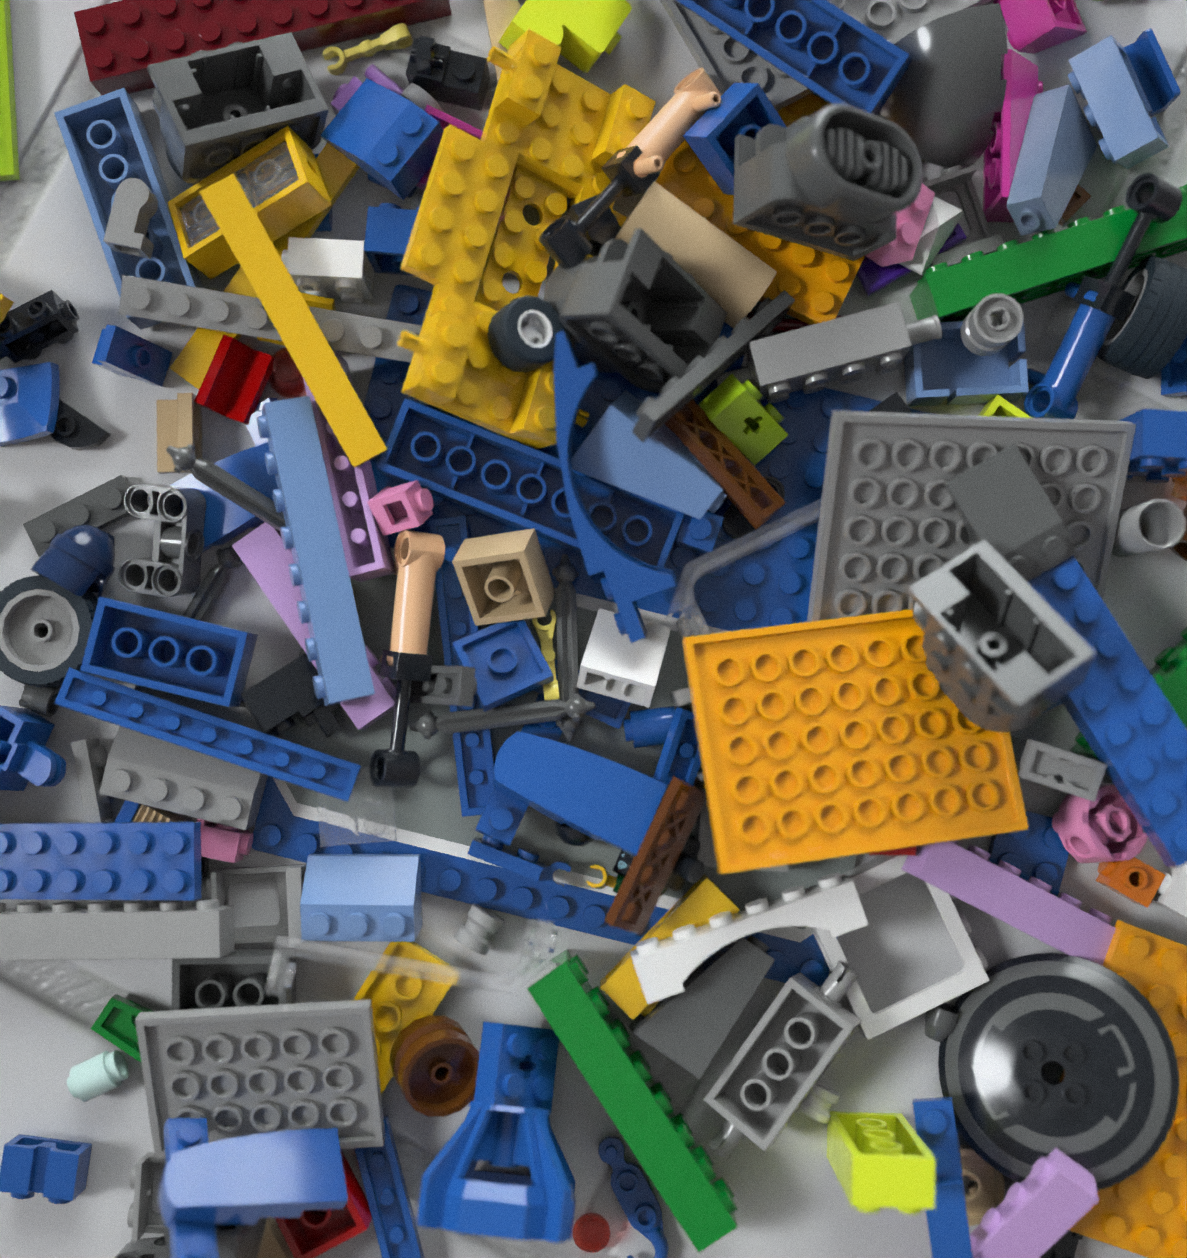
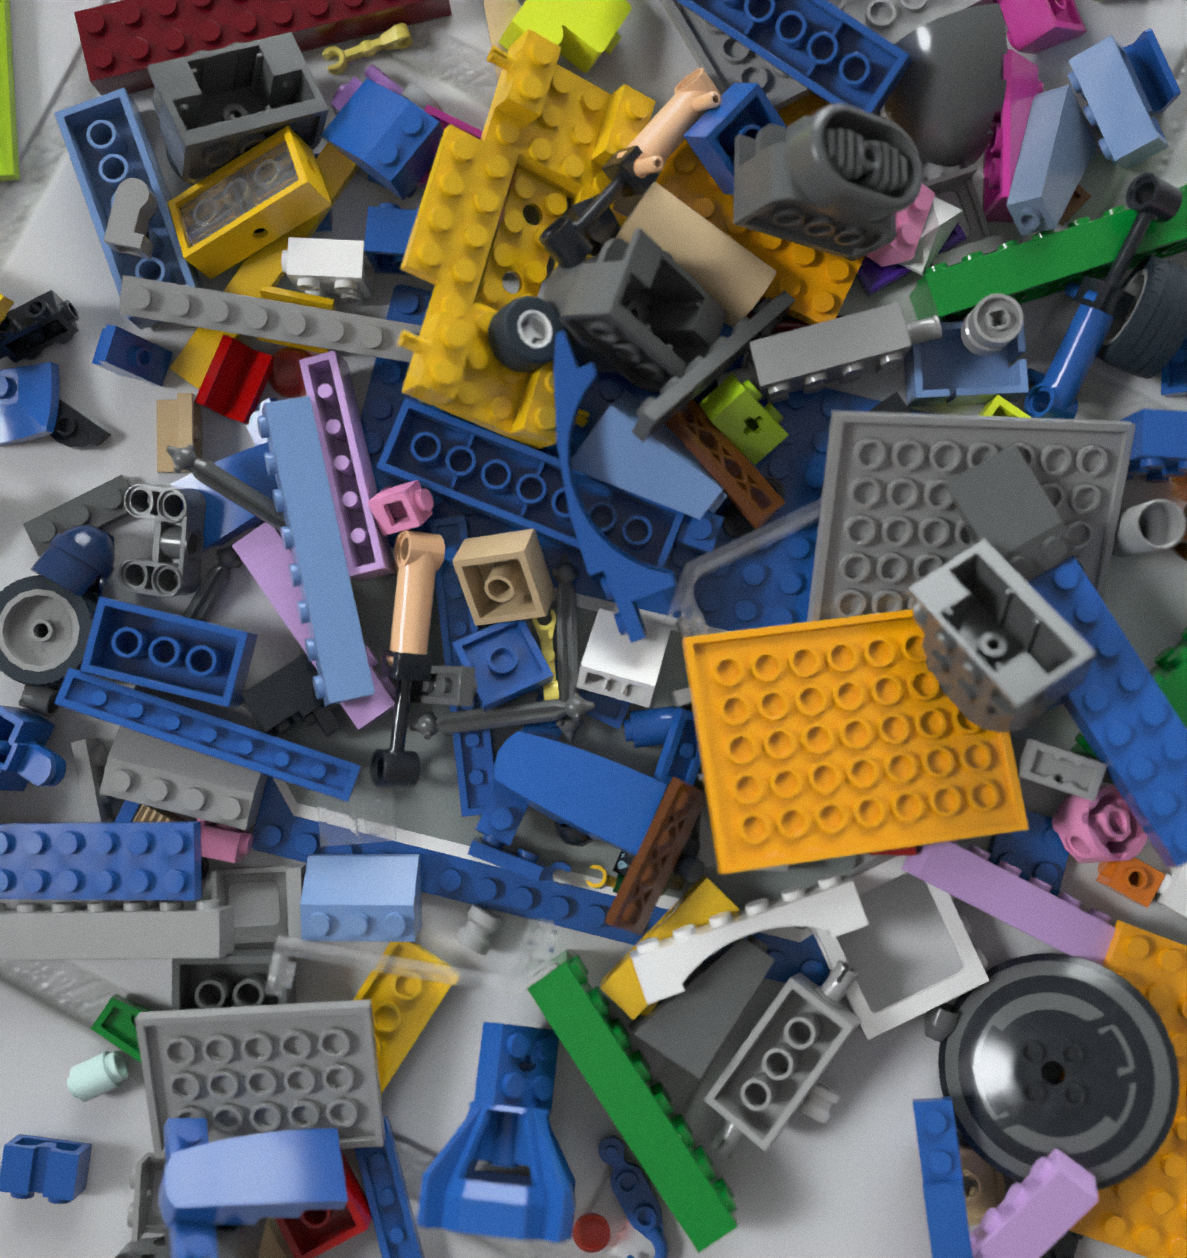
yellow tile [199,174,387,468] -> none
reddish brown wheel [389,1015,480,1117] -> none
black hinge [406,35,490,111] -> none
neon yellow brick [826,1111,935,1214] -> none

